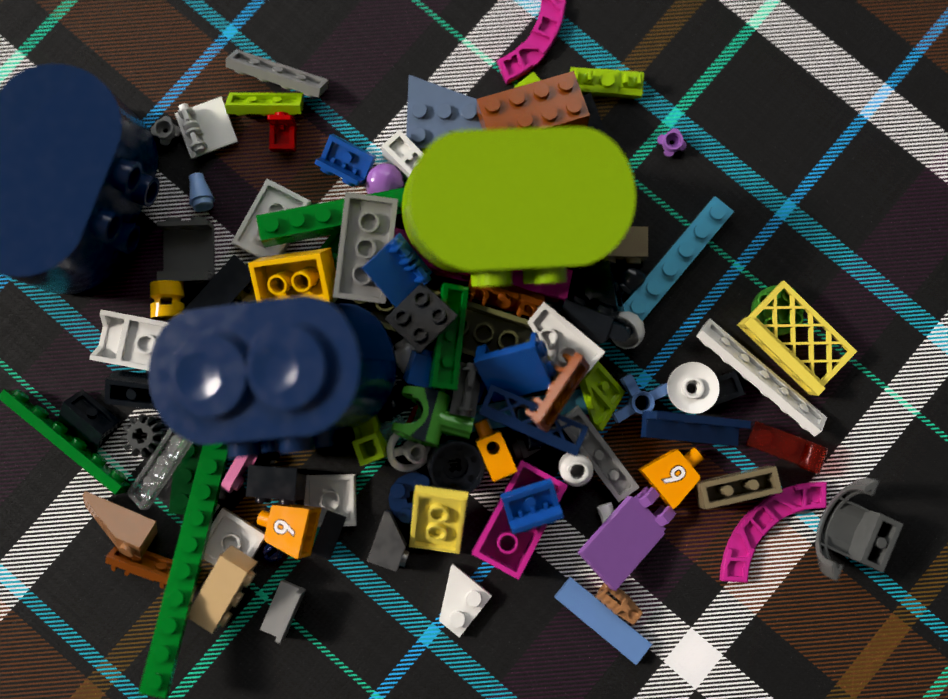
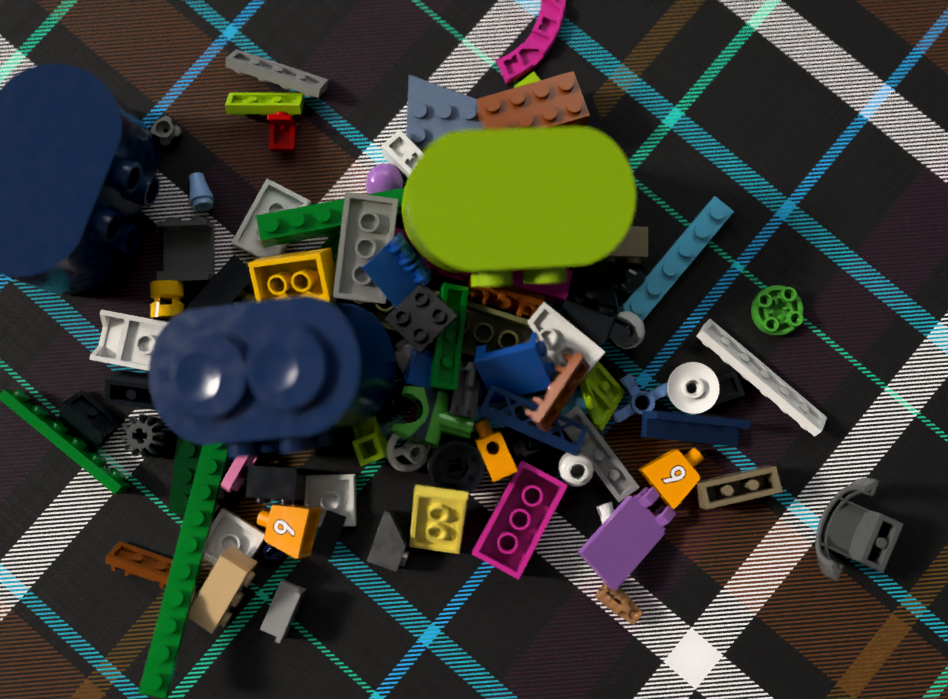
medium nougat slope [82,491,158,558] -> none
clear plate [127,428,194,510] -> none
white hinge [175,97,238,159] -> none
blue bracket [314,134,377,187] -> none
dark blue plate [389,472,437,524] -> none
white wing [439,563,492,637] -> none
blue bracket [500,478,564,534] -> none
medium blue tile [554,576,652,665] -> none
lime plate [570,67,644,99] -> none
medium lavender plate [657,128,687,157] -> none
dark pink tile [720,482,827,583] -> none
light yellow fence [738,281,857,396] -> none
clear red plate [746,421,828,474] -> none

